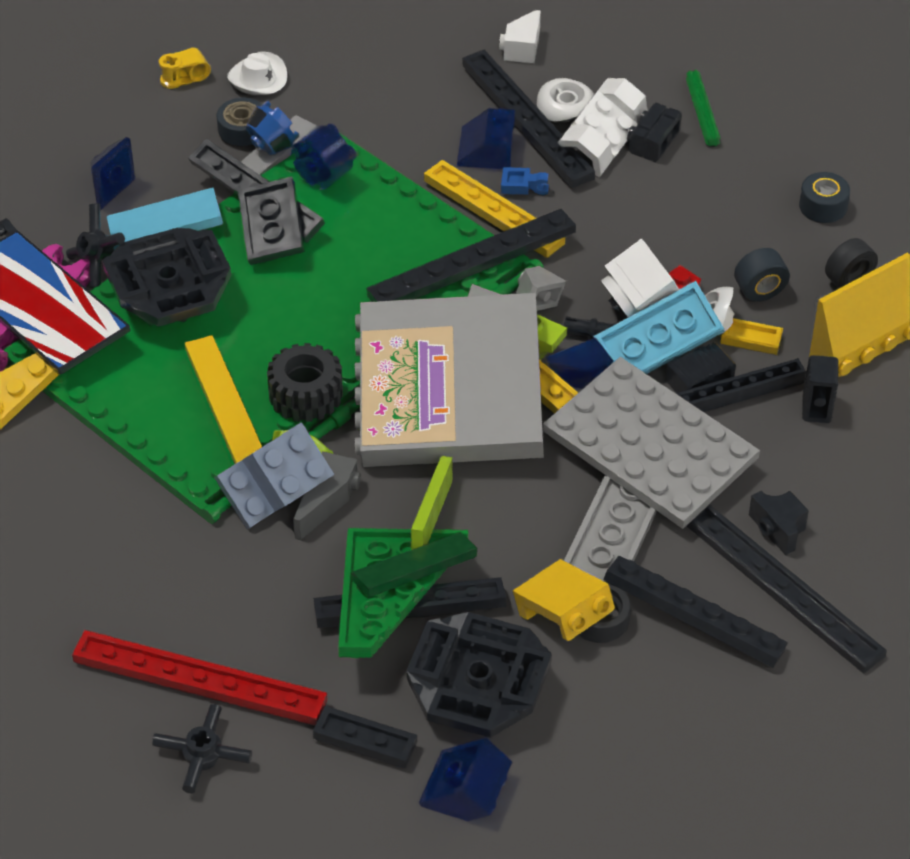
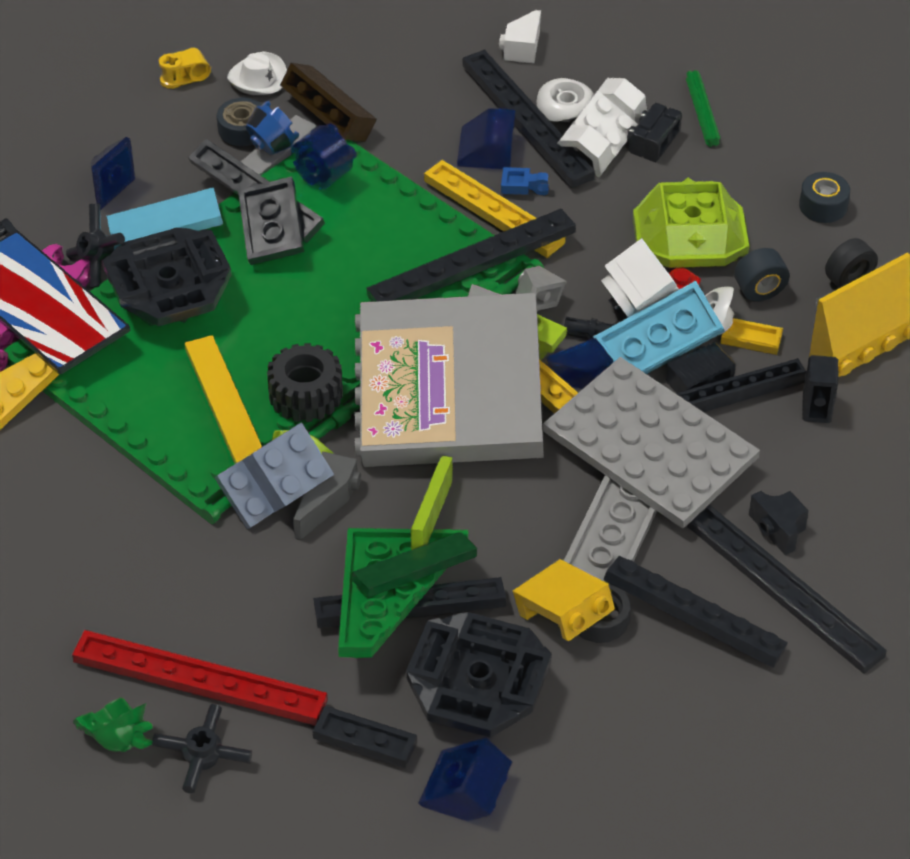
none -> green helmet [72,698,153,753]
none -> dark brown brick [280,62,377,142]
none -> lime piece [633,177,749,268]

